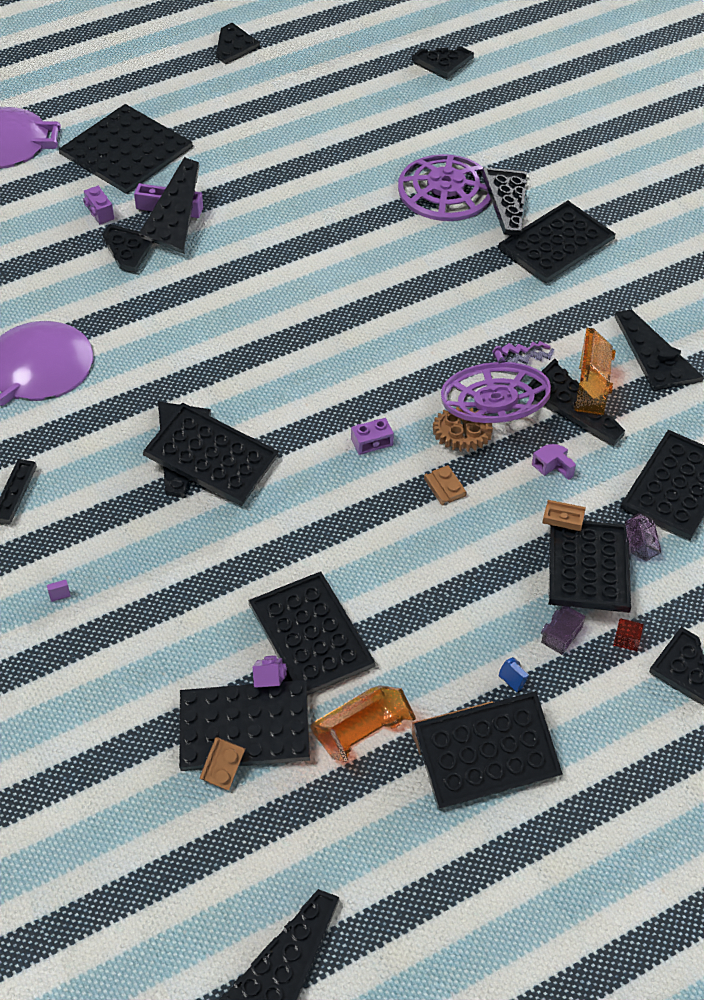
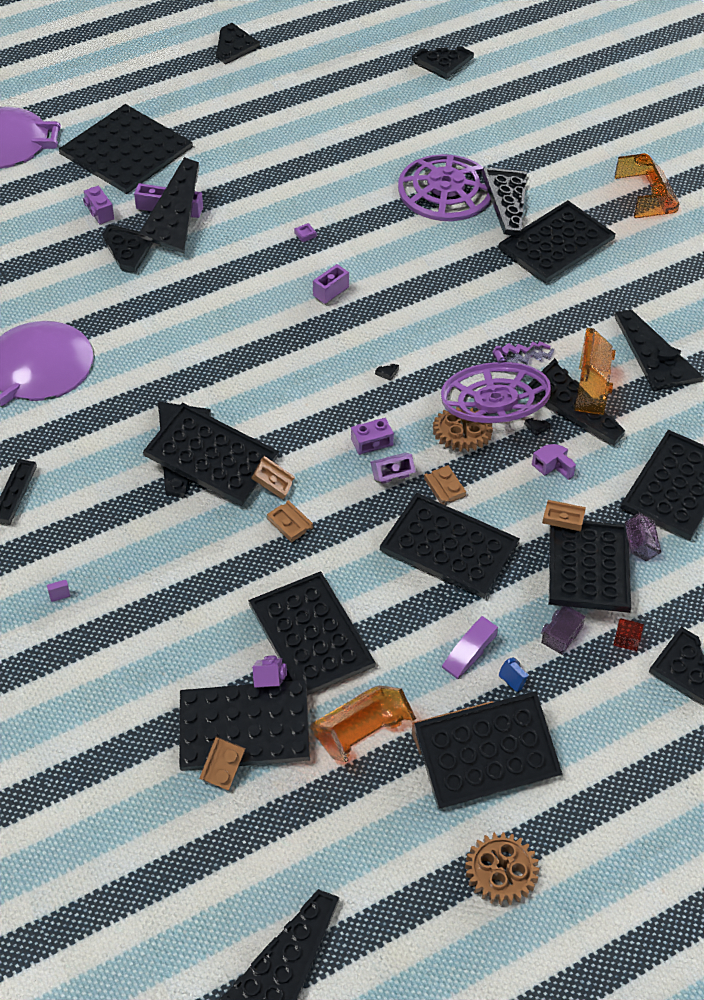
none -> medium nougat plate [251,456,295,499]
none -> medium nougat plate [267,500,313,543]
none -> medium lavender tile [294,223,317,242]
none -> medium lavender brick [313,264,349,304]
none -> medium lavender brick [370,452,416,483]
none -> black tile [375,364,399,381]
none -> black plate [379,492,520,599]
none -> medium lavender slope [442,616,498,679]
none -> medium nougat gear [465,832,540,905]
none -> black tile [524,418,551,436]
none -> clear orange windscreen [614,153,680,219]

